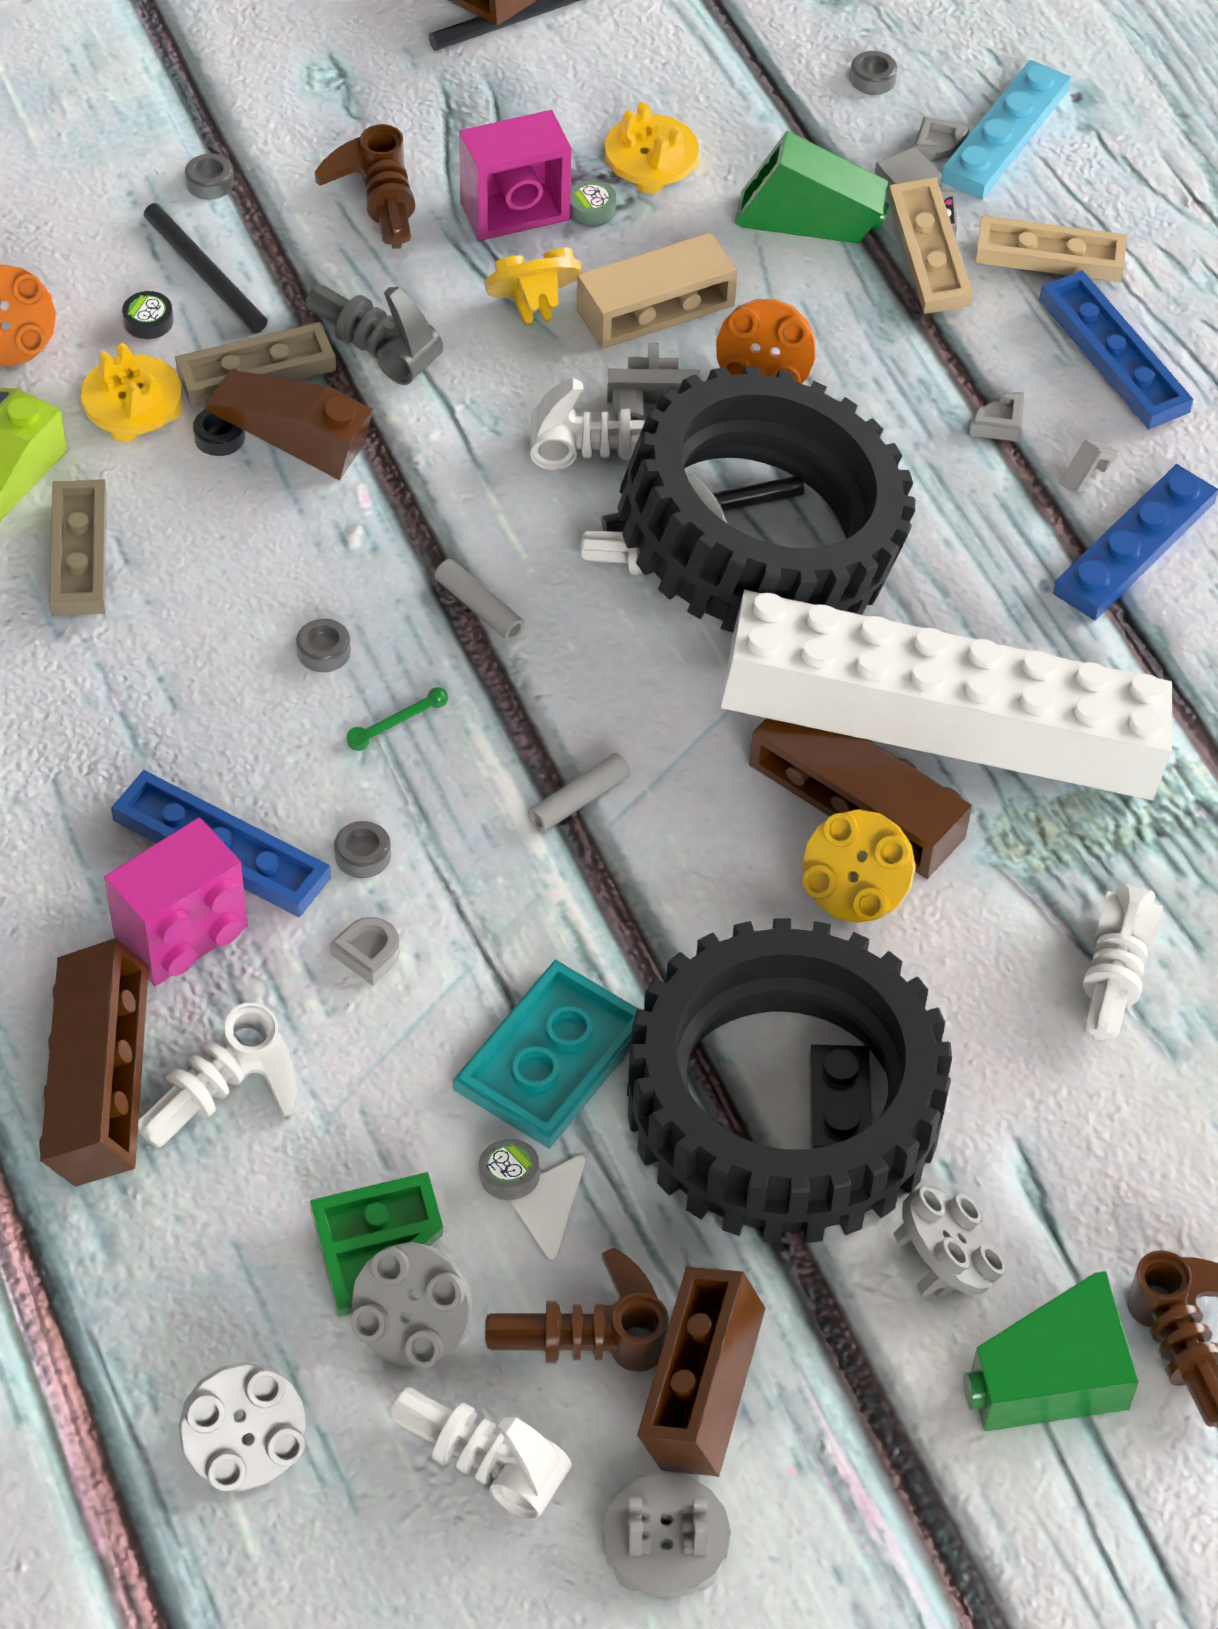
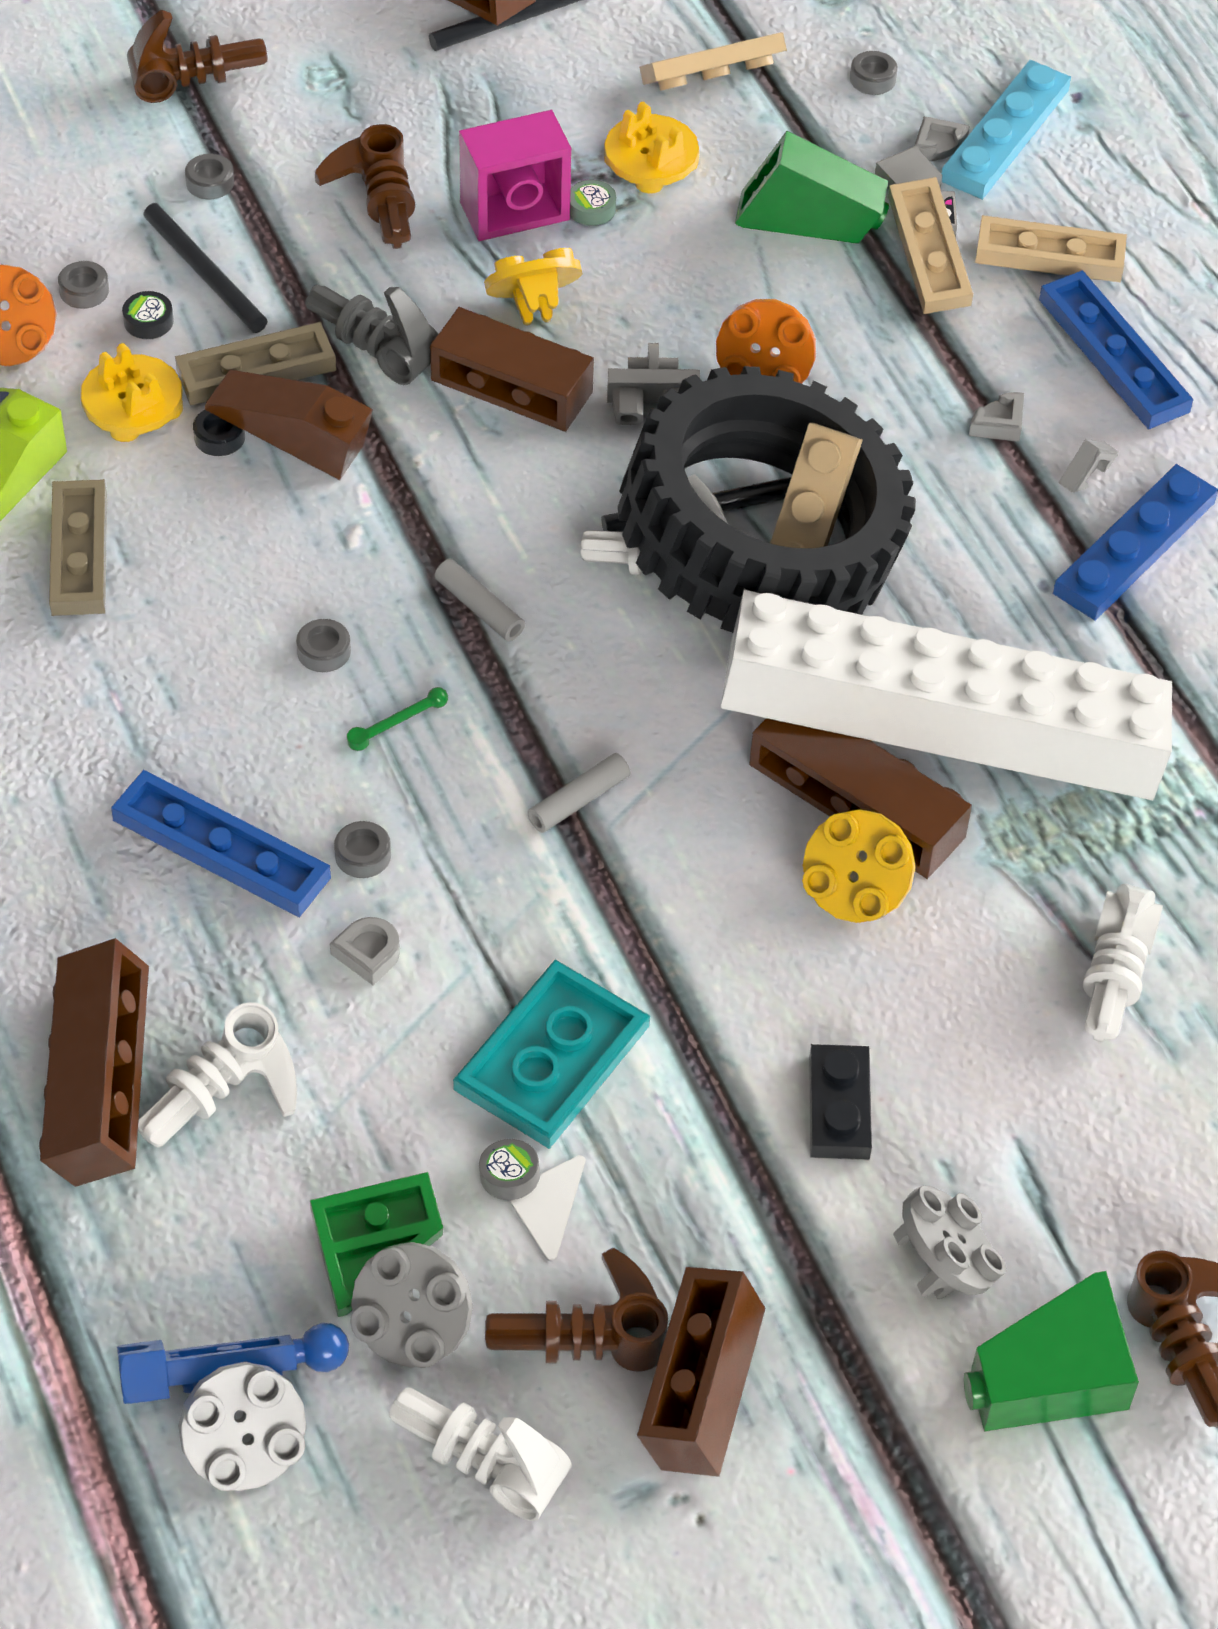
dark pink brick [104,817,248,987] -> none
white piece [530,378,645,470] -> none
tan brick [577,232,738,349] -> none
light grey plate [602,1472,731,1598] -> none
black tyre [627,918,952,1244] -> none
none -> flat silver tile [58,261,109,309]
none -> blue plate [117,1323,349,1404]
none -> reddish brown piece [127,10,268,103]
none -> reddish brown brick [430,307,594,432]
none -> tan plate [639,32,787,91]
none -> tan plate [770,423,863,548]

